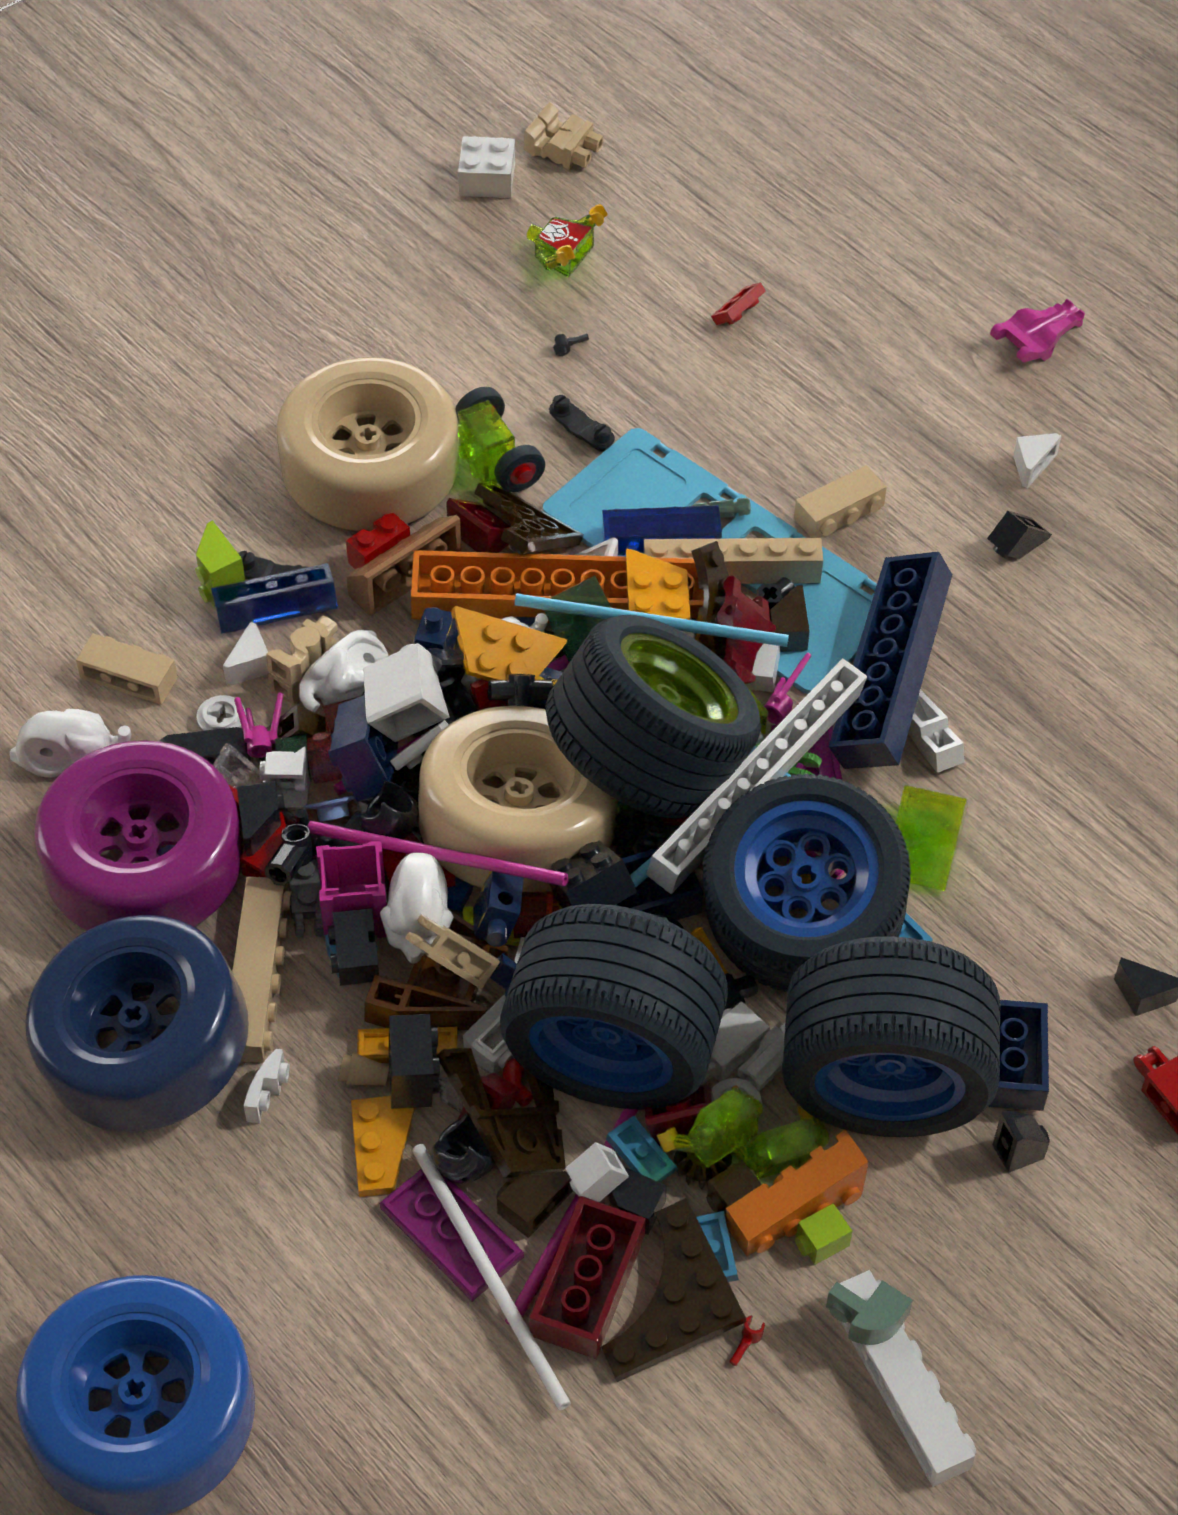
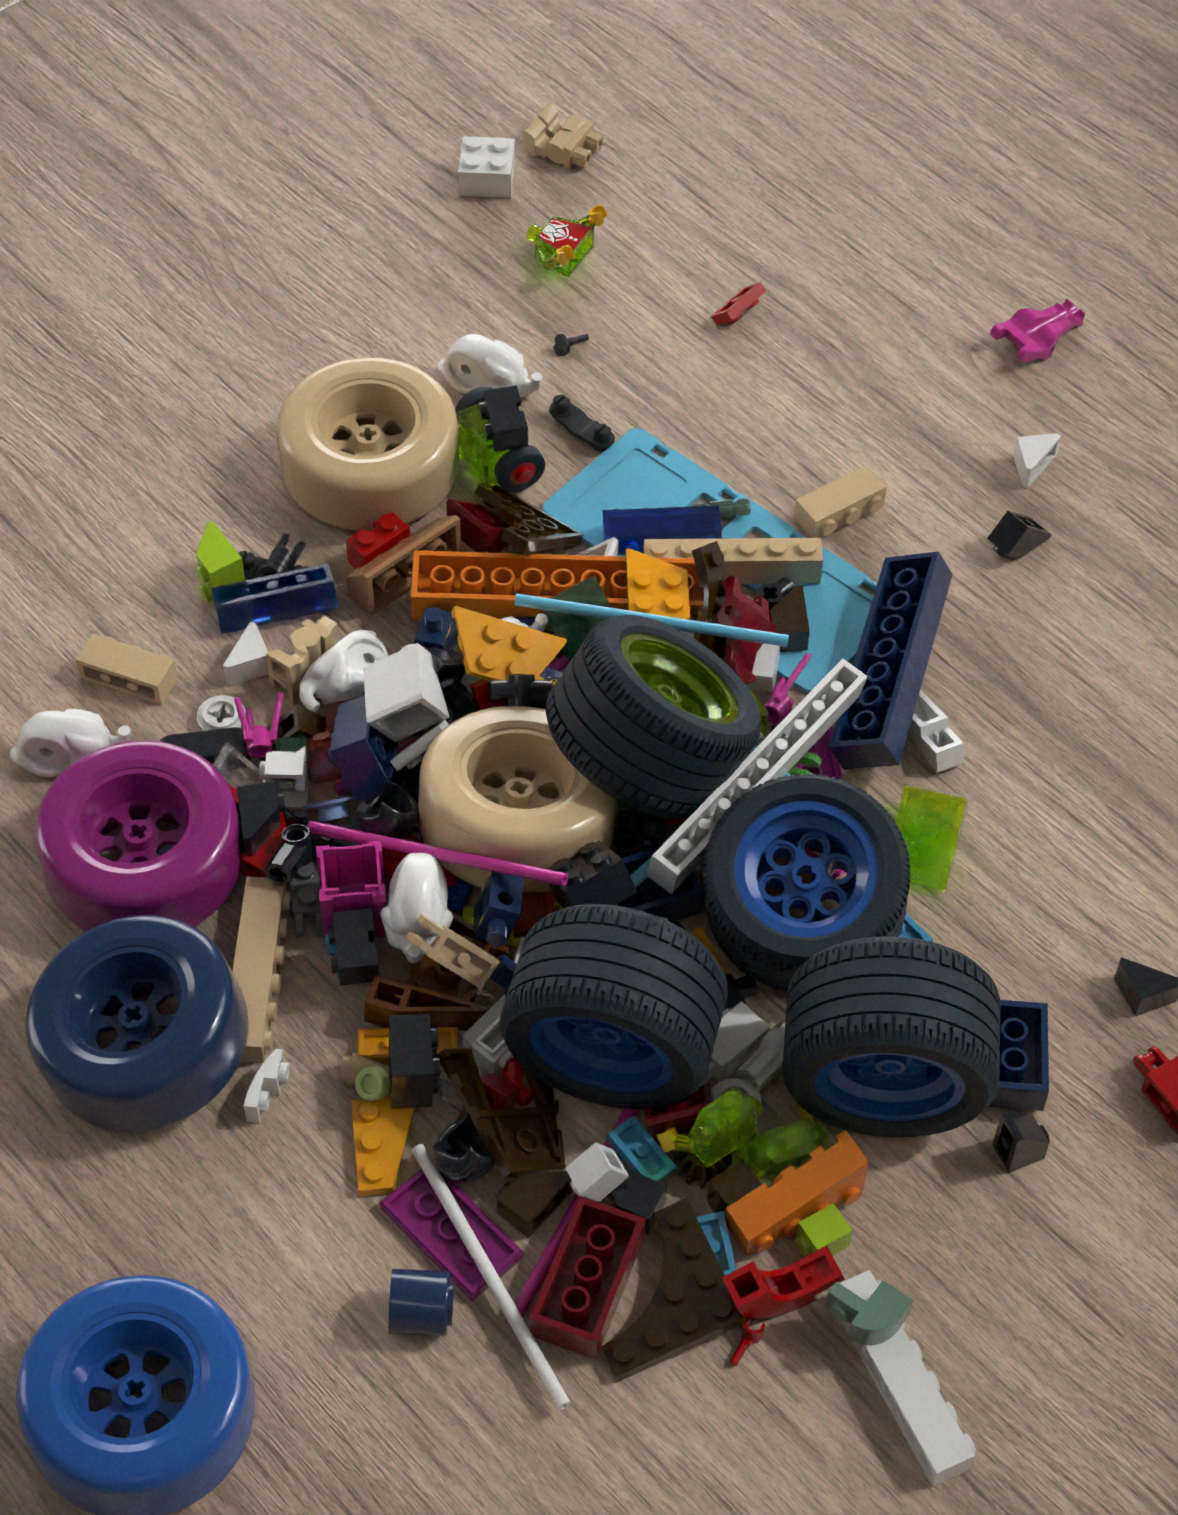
none -> black hinge [260,533,306,586]
none -> yellowish green tile [355,1066,390,1101]
none -> dark blue piece [388,1268,454,1336]
none -> white piece [438,334,543,398]
none -> black brick [478,385,528,452]
none -> red arch [722,1246,845,1319]

